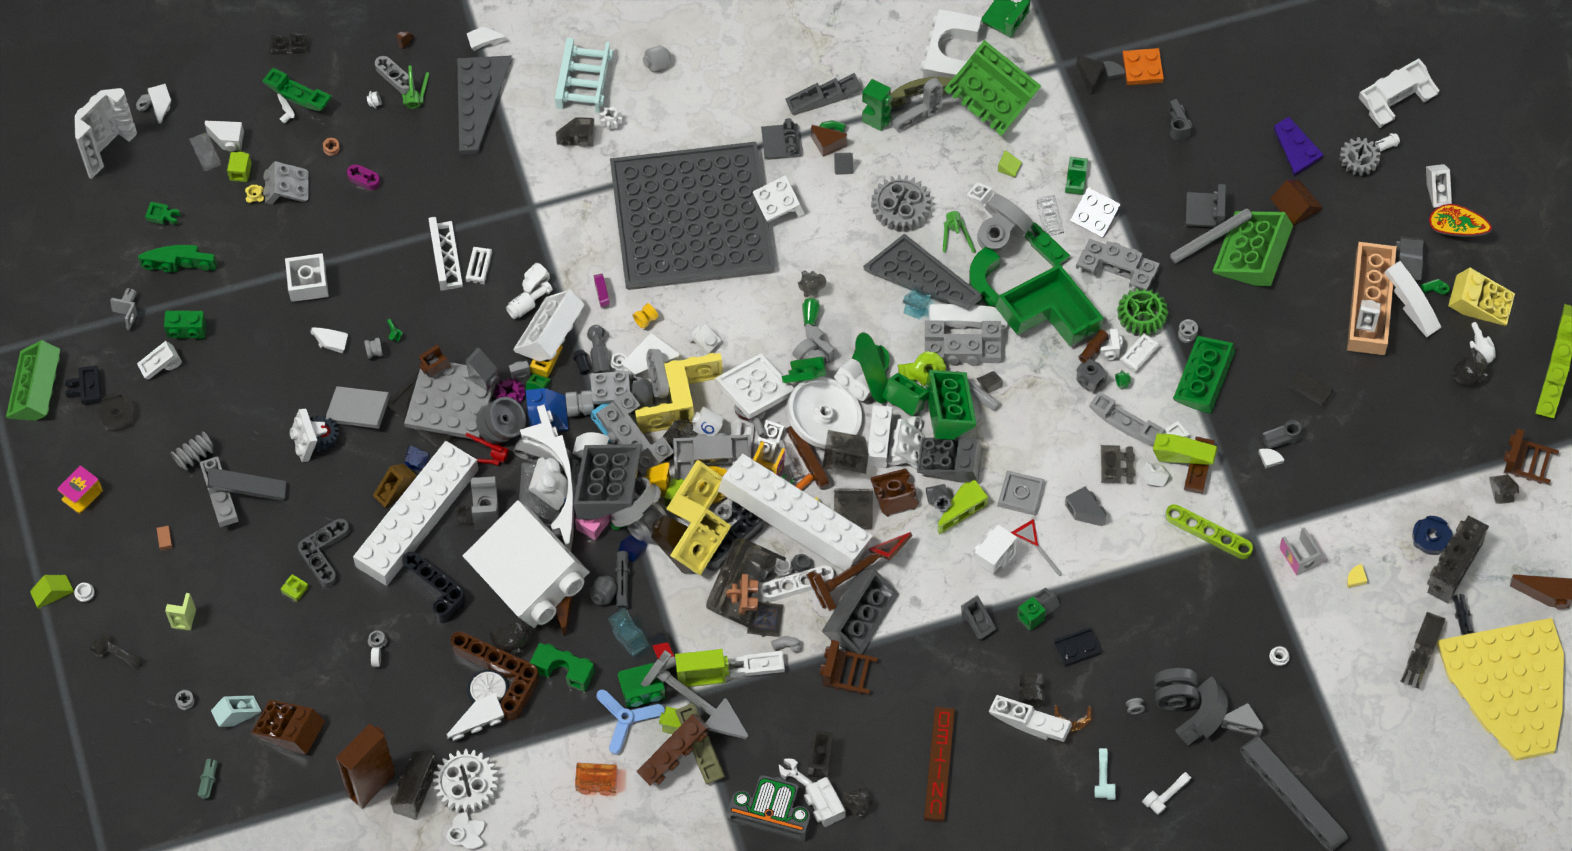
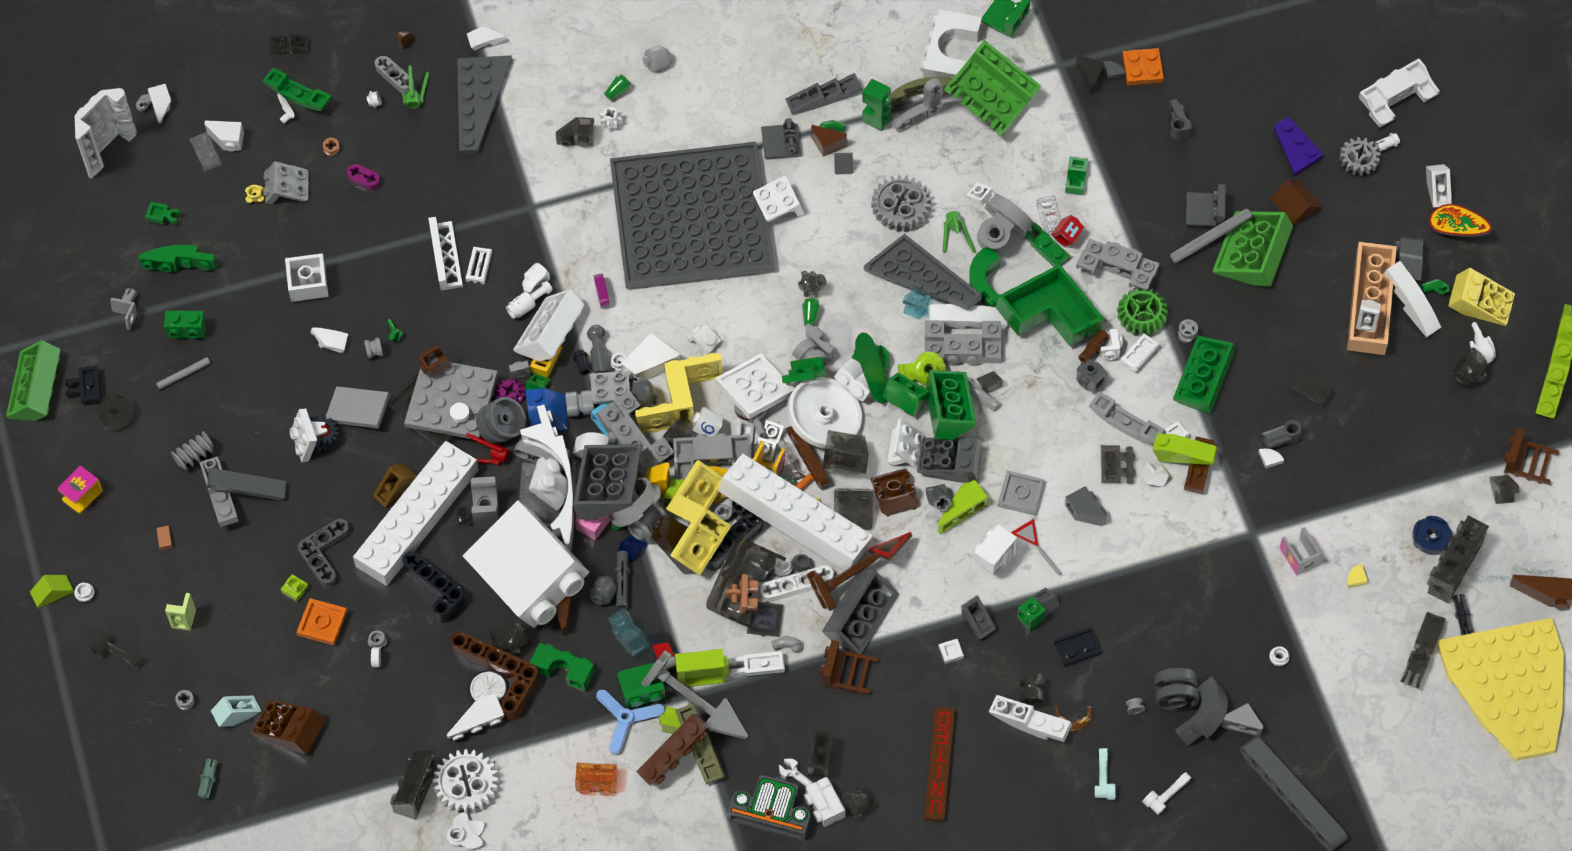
white plate [137,341,182,380] -> none
lime brick [227,152,252,182] -> none
reddish brown brick [336,723,395,809] -> none
clear blue slope [404,446,429,471] -> none
dark grey slope [466,348,499,391] -> none
light aqua fence [555,38,613,113] -> none
yellow wheel [632,303,659,329] -> none
light grey beam [646,349,669,398] -> none
white brick [867,405,892,468] -> none
white hinge [907,416,922,431] -> none
lime slope [998,151,1022,178] -> none
hinge [1071,188,1121,237] -> none
green plate [1115,370,1131,388] -> none
lime beam [1165,504,1253,559] -> none
none -> light grey bar [156,357,210,390]
none -> orange plate [296,598,348,646]
none -> white tile [450,403,470,423]
none -> green cone [604,74,631,101]
none -> white tile [939,639,964,664]
none -> red brick [1051,215,1084,247]

